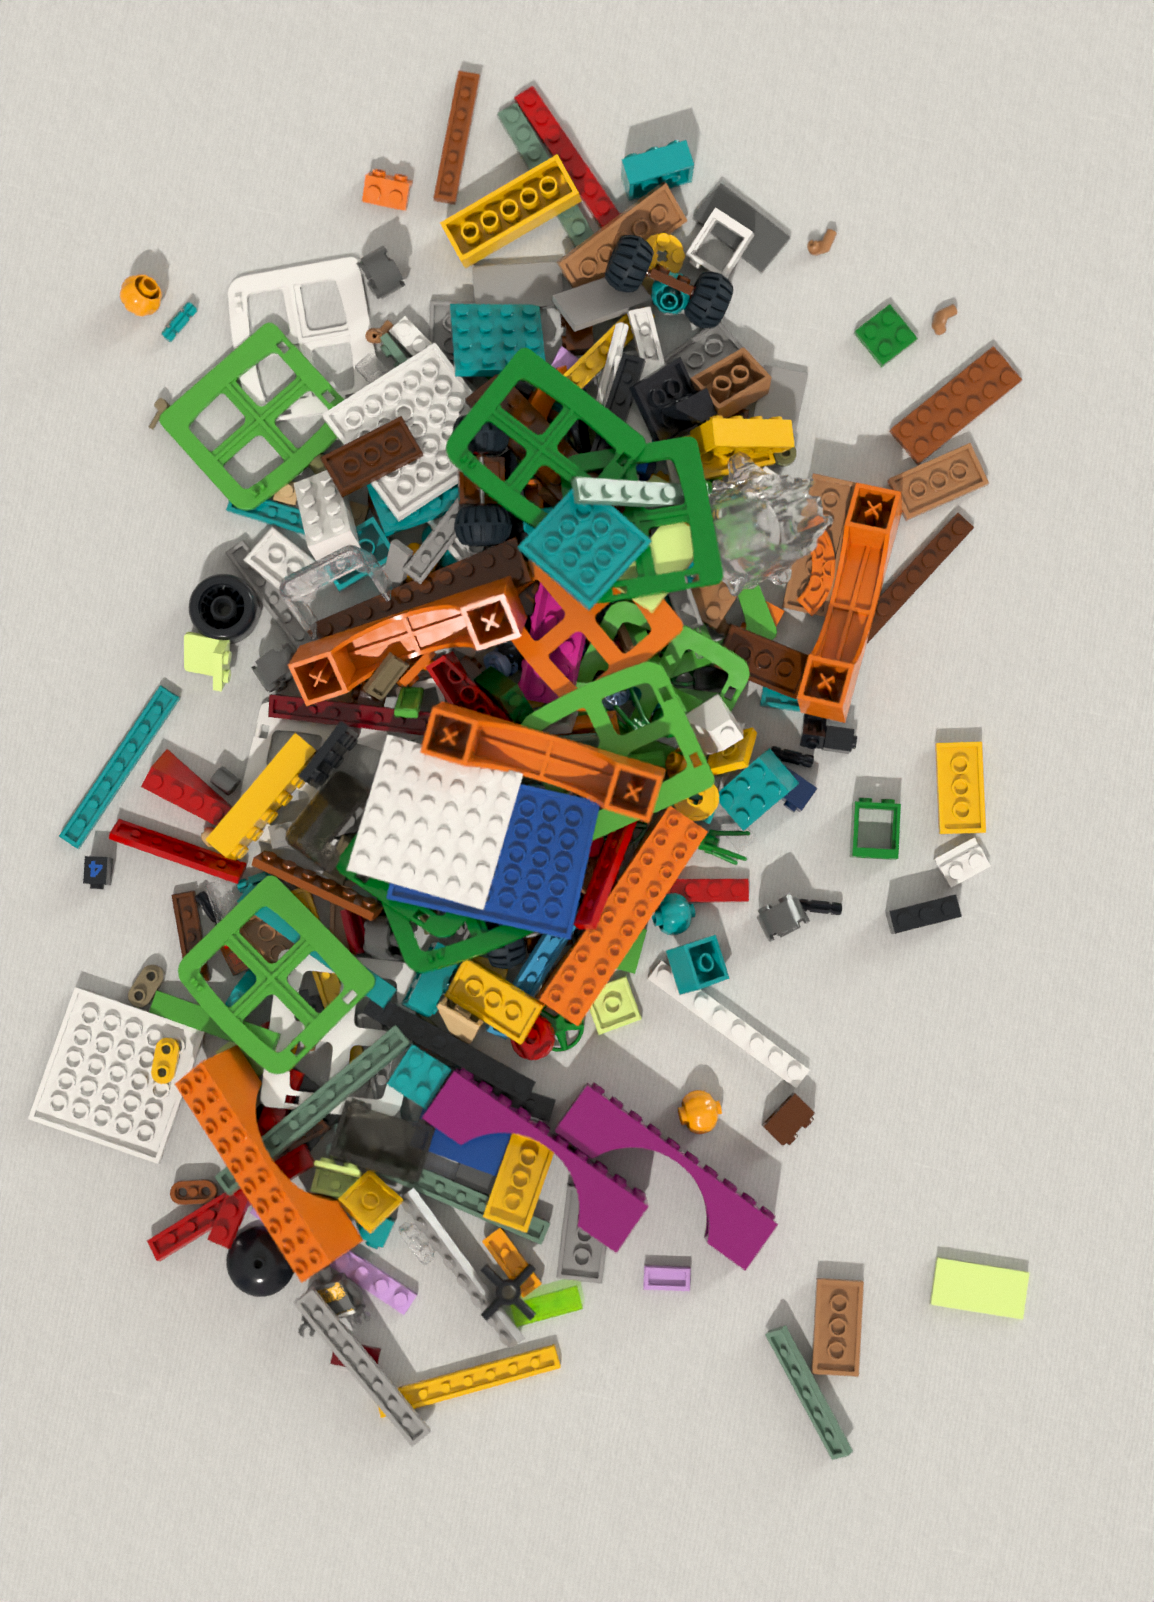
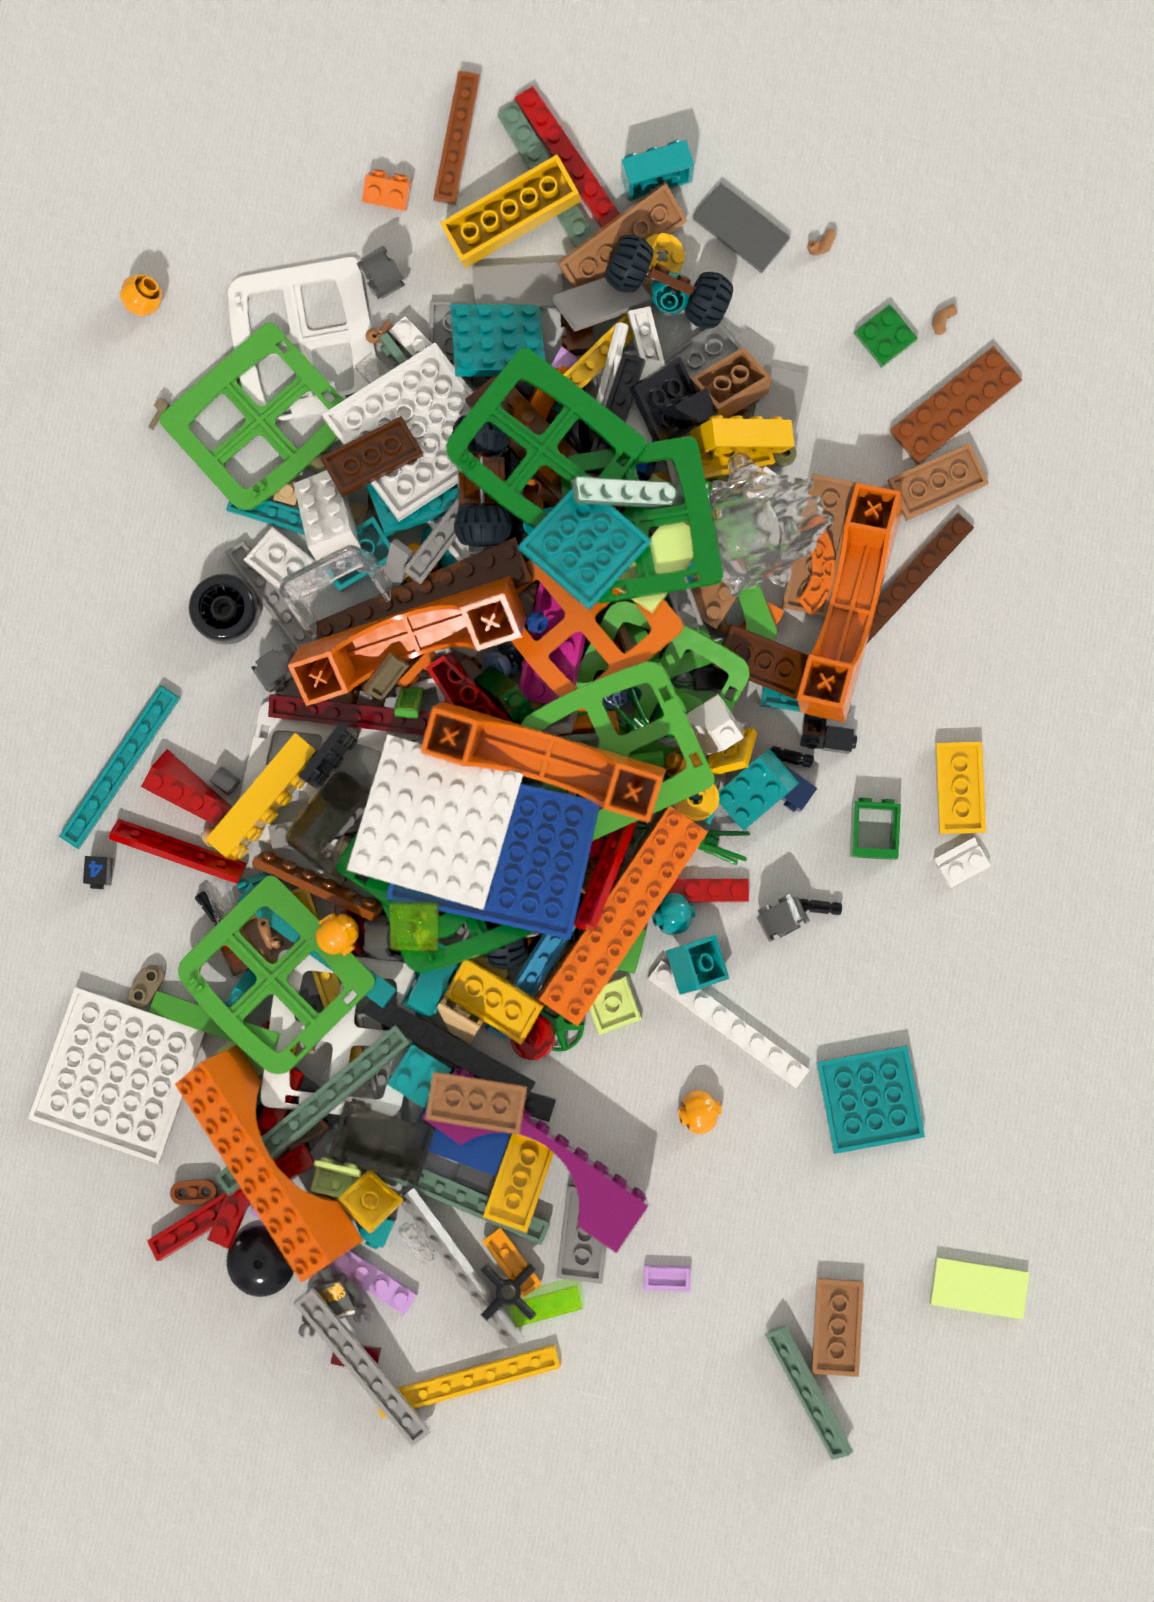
yellow plate [151,1037,180,1084] -> none
teal axle [161,302,197,342] -> none
reddish brown tile [171,890,211,981] -> none
yellowish green bracket [184,632,232,692] -> none
magenta arch [554,1082,778,1271] -> none
white window [686,207,754,278] -> none
reddish brown brick [762,1092,815,1146] -> none
black brick [885,895,962,934] -> none
none -> medium nougat arm [257,918,281,950]
none -> light orange plant [316,912,359,956]
none -> clear neon green plate [390,902,439,951]
none -> medium nougat plate [426,1071,527,1134]
none -> blue plate [527,611,548,633]
none -> teal plate [816,1045,925,1154]

